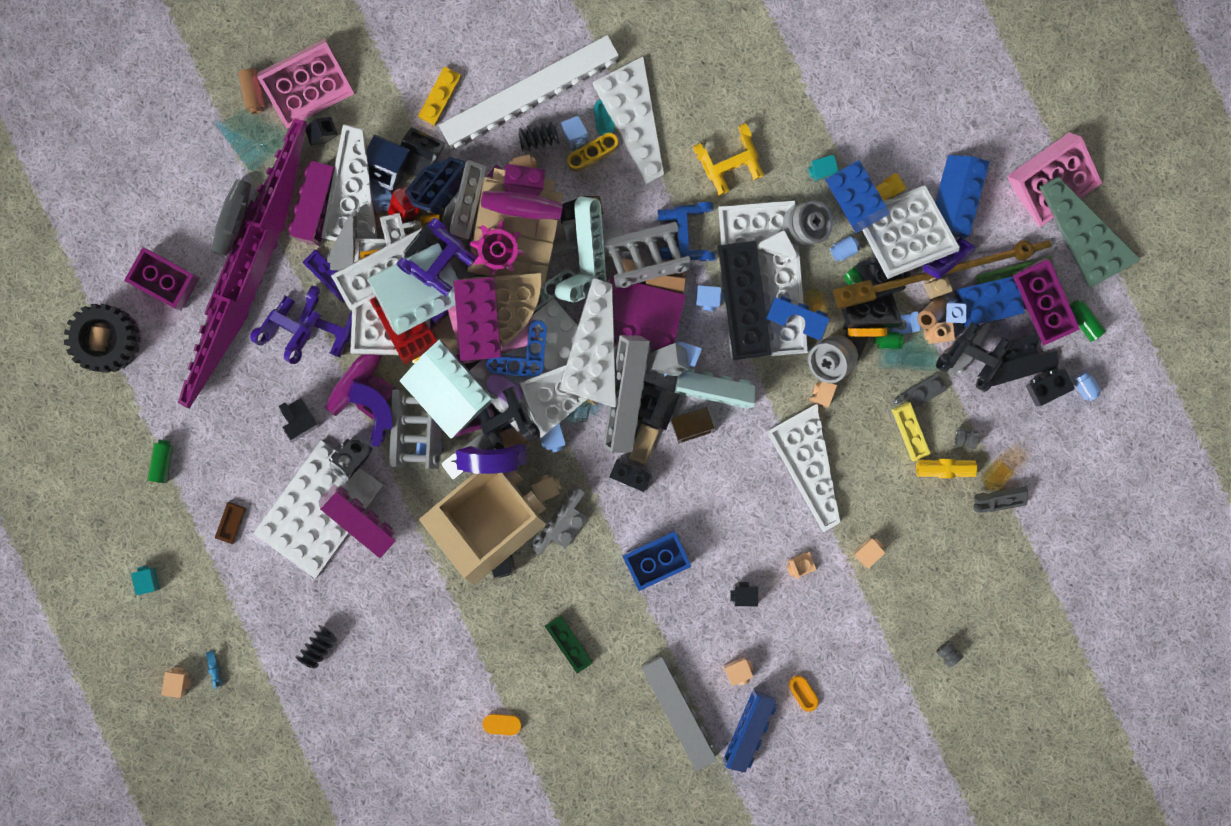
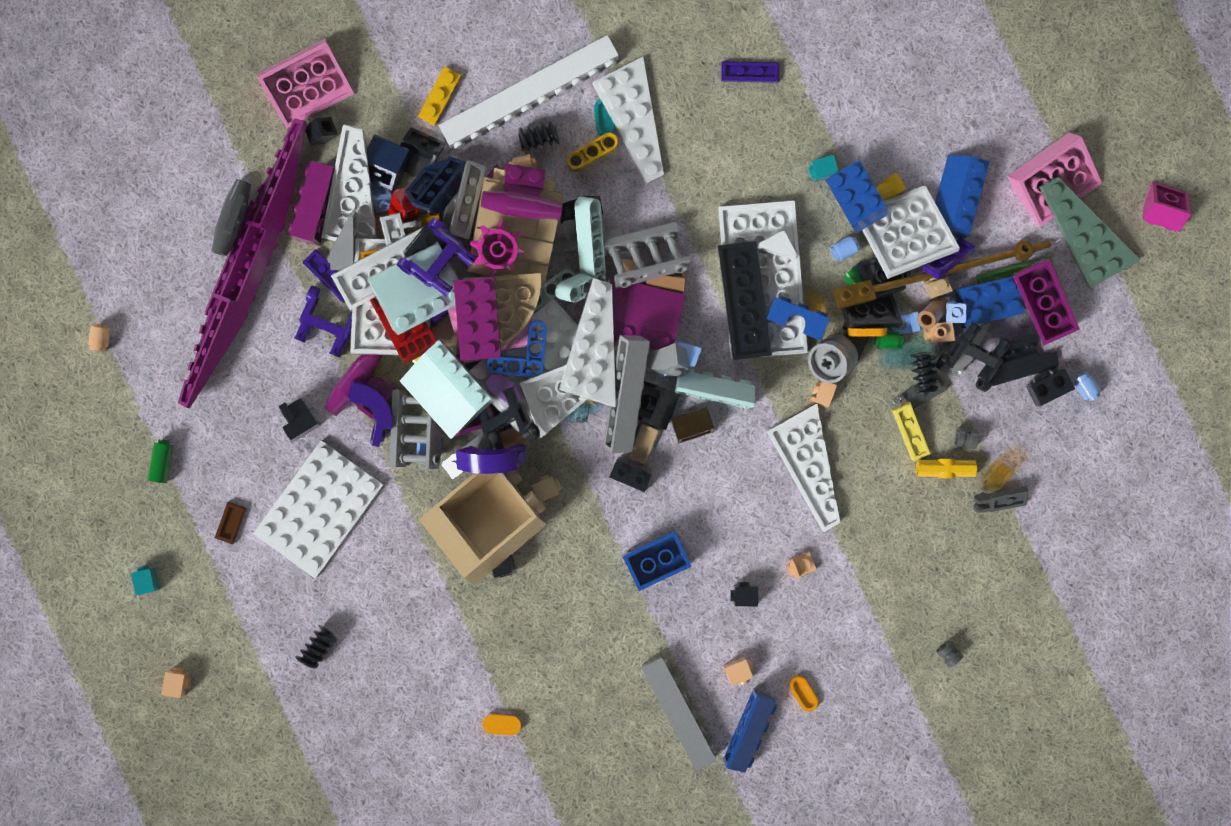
black tyre [64,304,141,373] -> none
magenta brick [124,247,200,311] -> none
dark azure piece [206,651,223,689] -> none
clear light blue slope [213,120,270,172] -> none
medium nougat brick [238,68,265,114] -> none
dark purple connector [250,295,321,364] -> none
magenta brick [319,484,396,558] -> none
black brick [328,435,373,483] -> none
light grey bracket [531,485,587,556] -> none
light blue brick [540,423,566,453] -> none
dark green plate [545,614,593,674] -> none
light blue brick [561,116,589,151] -> none
blue connector [657,202,717,262] -> none
yellow connector [693,123,765,196] -> none
light blue brick [696,285,724,311] -> none
light grey wheel [783,200,833,247] -> none
light nougat brick [853,538,885,569] -> none
green brick [1070,299,1107,342] -> none
none -> dark purple tile [721,61,779,83]
none -> black piece [911,352,938,393]
none -> dark pink slope [1143,181,1191,232]

